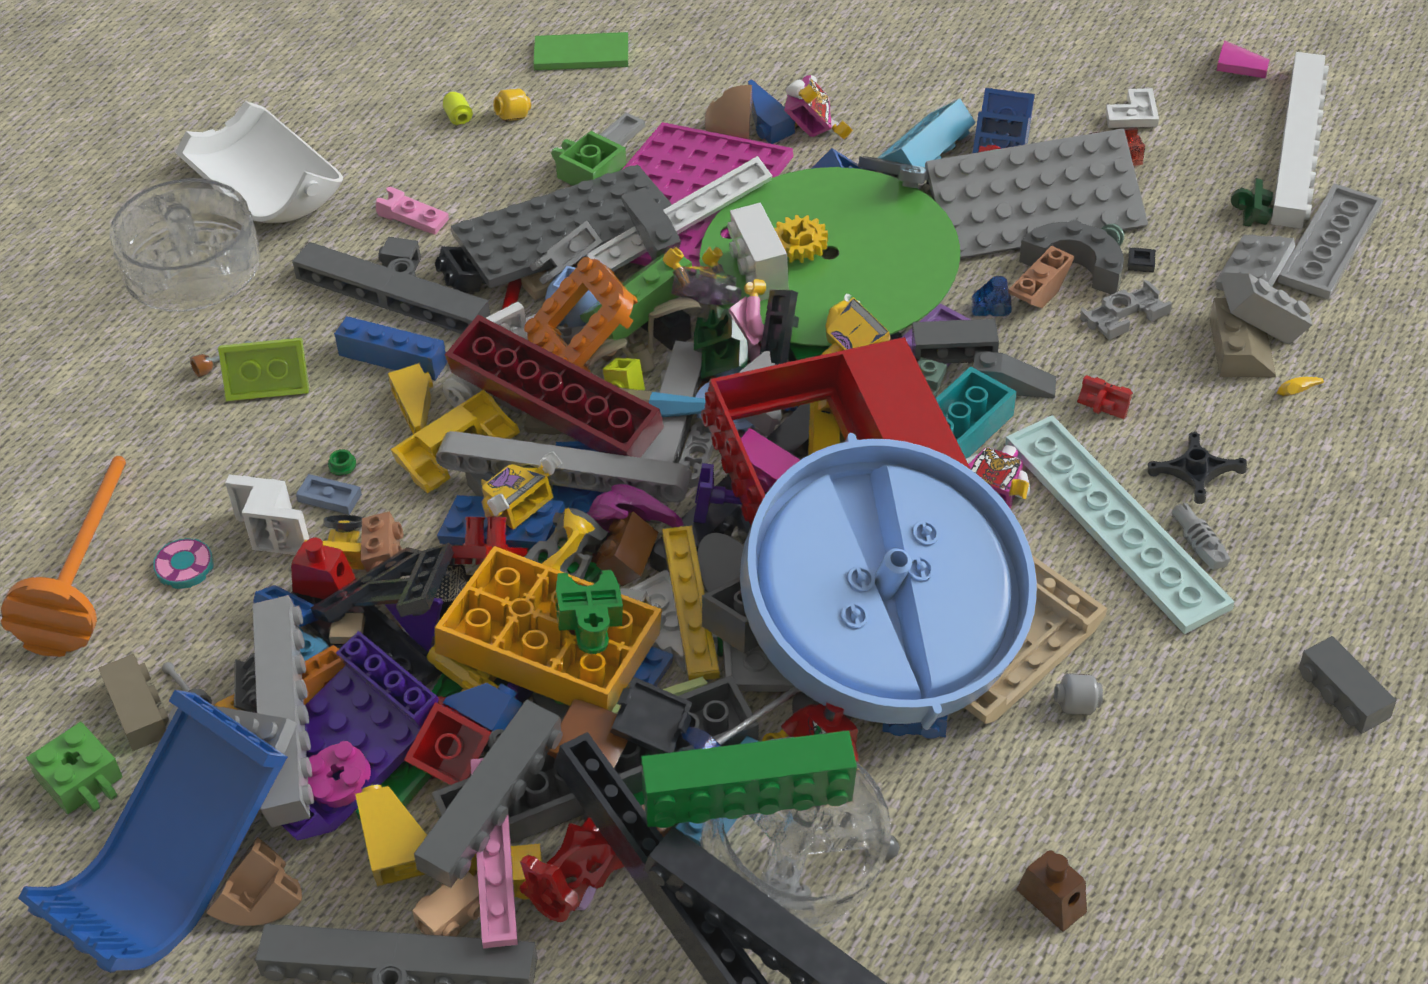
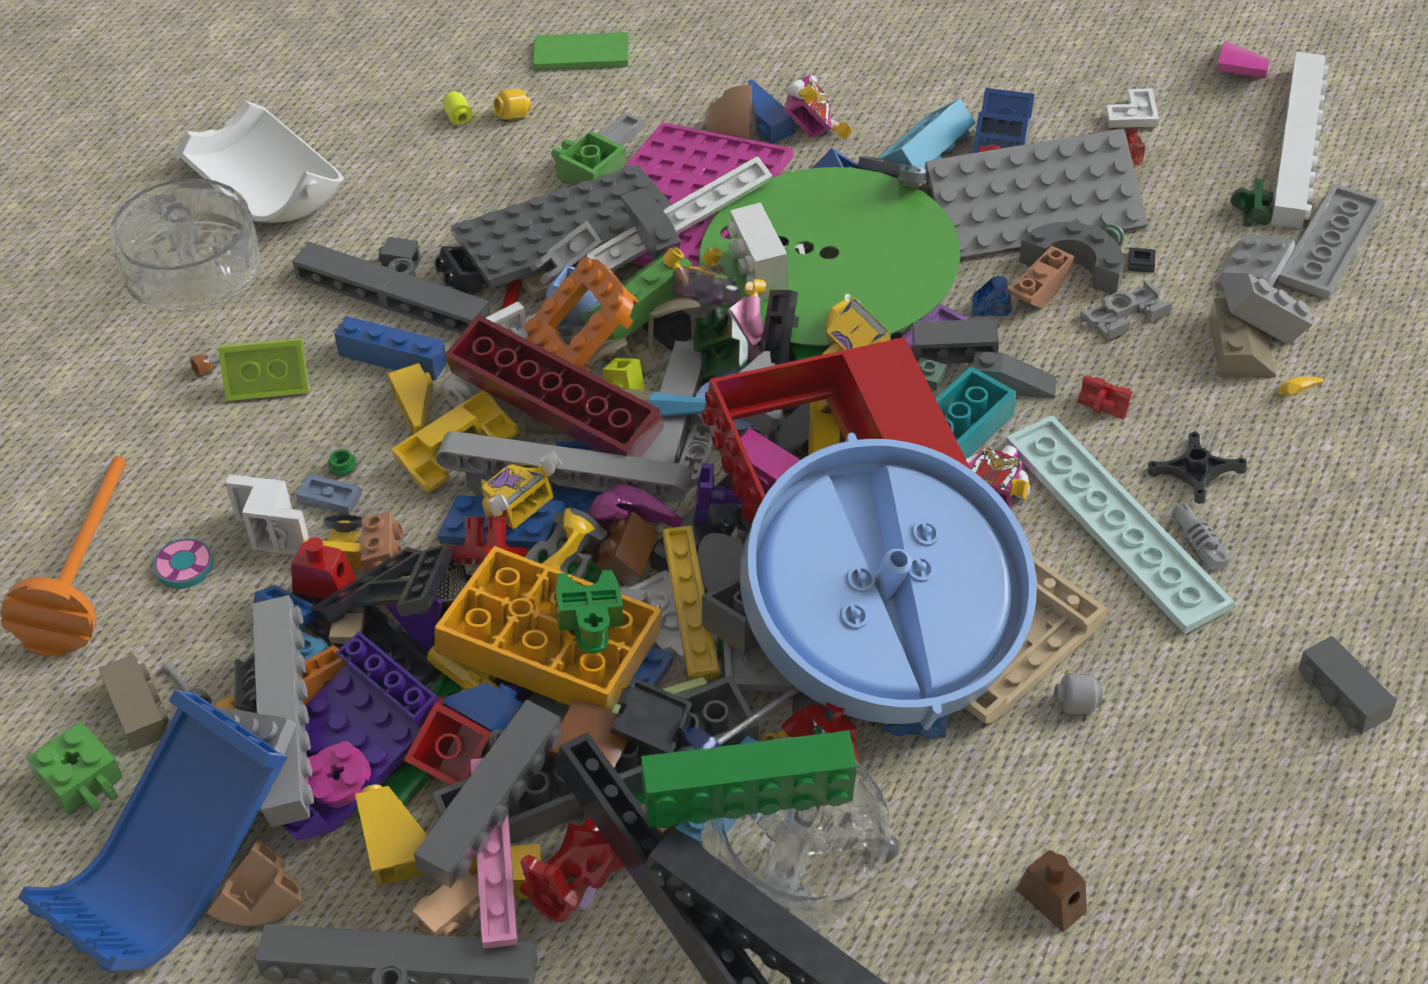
bright pink plate [376,187,449,235] -> none
yellow gear [774,215,828,263] -> none

